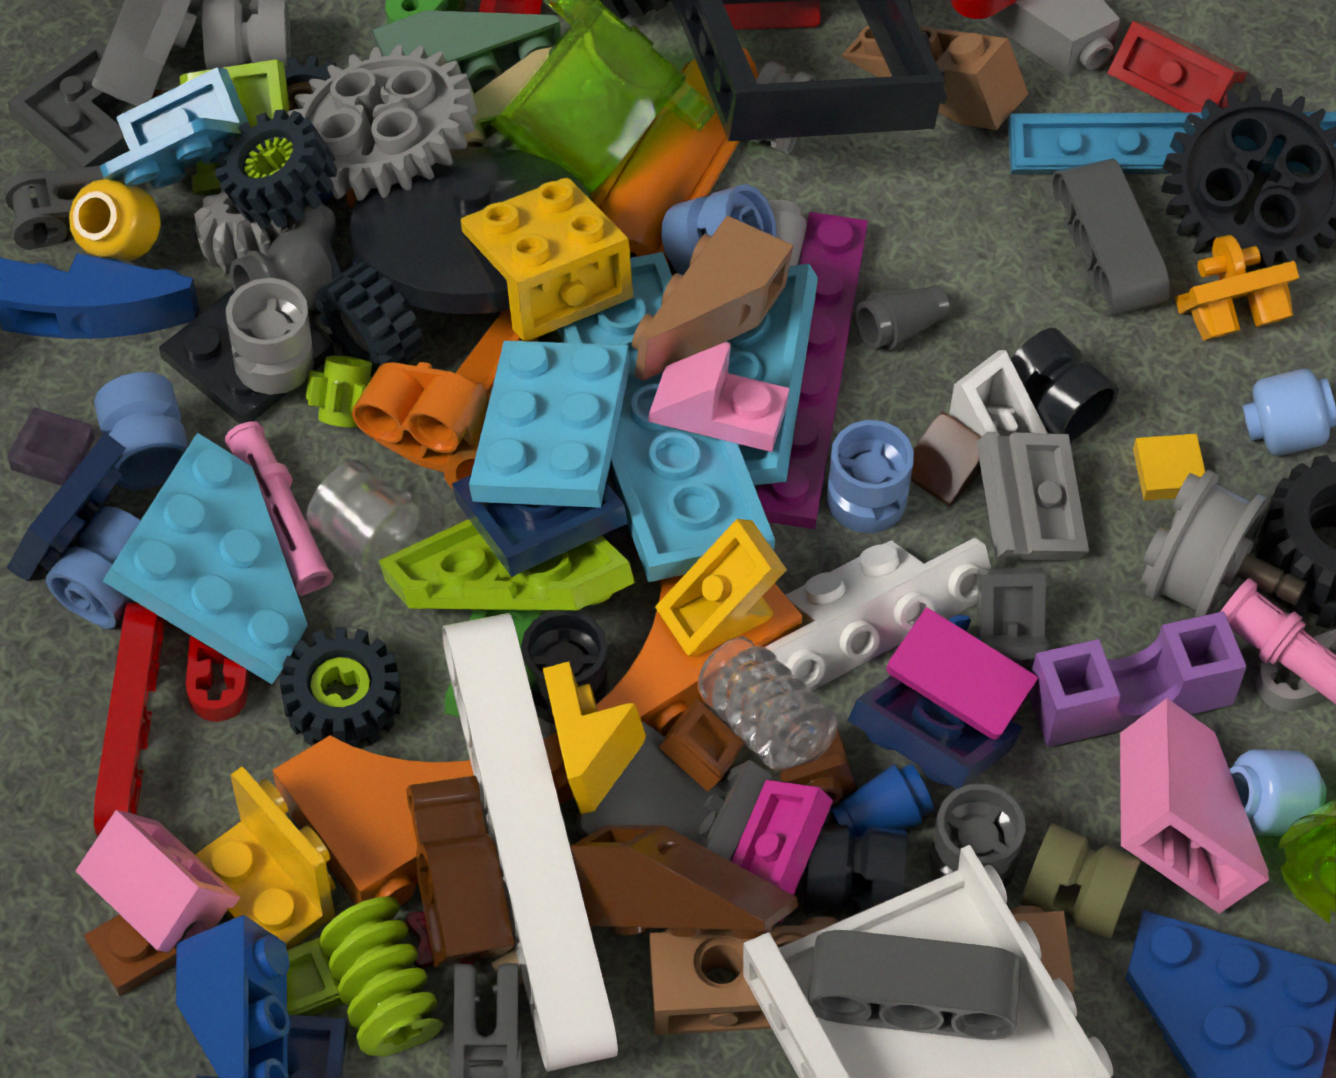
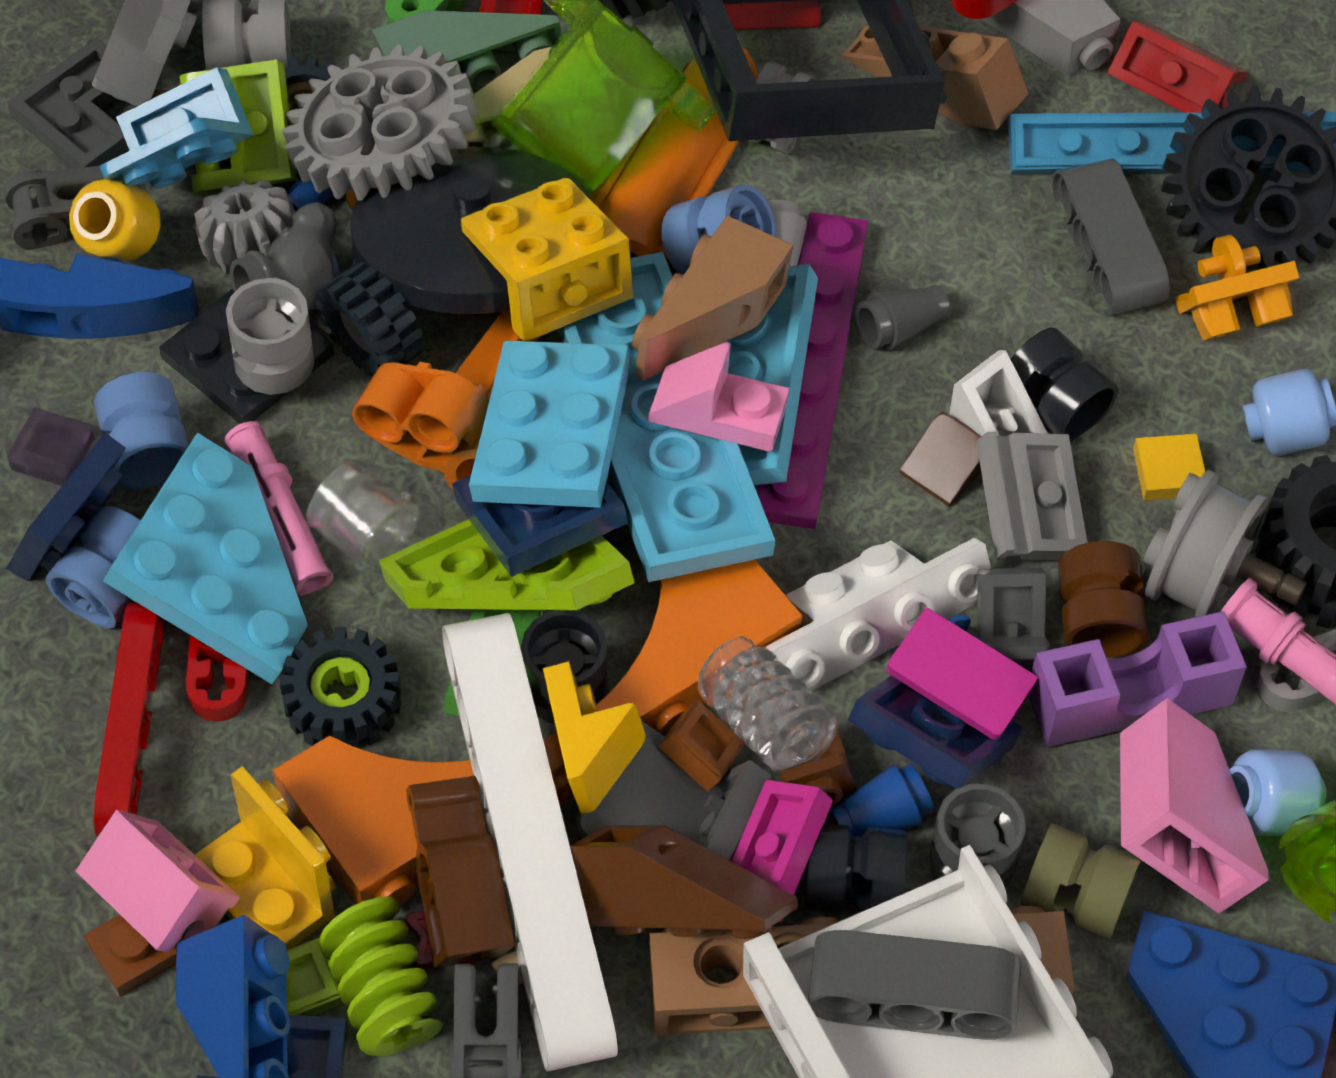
black bush [215,109,337,228] -> none
lime gear [306,356,372,428] -> none
yellow slope [655,519,787,657] -> none
medium blue wheel [826,420,914,533] -> none
none -> reddish brown wheel [1058,541,1149,658]

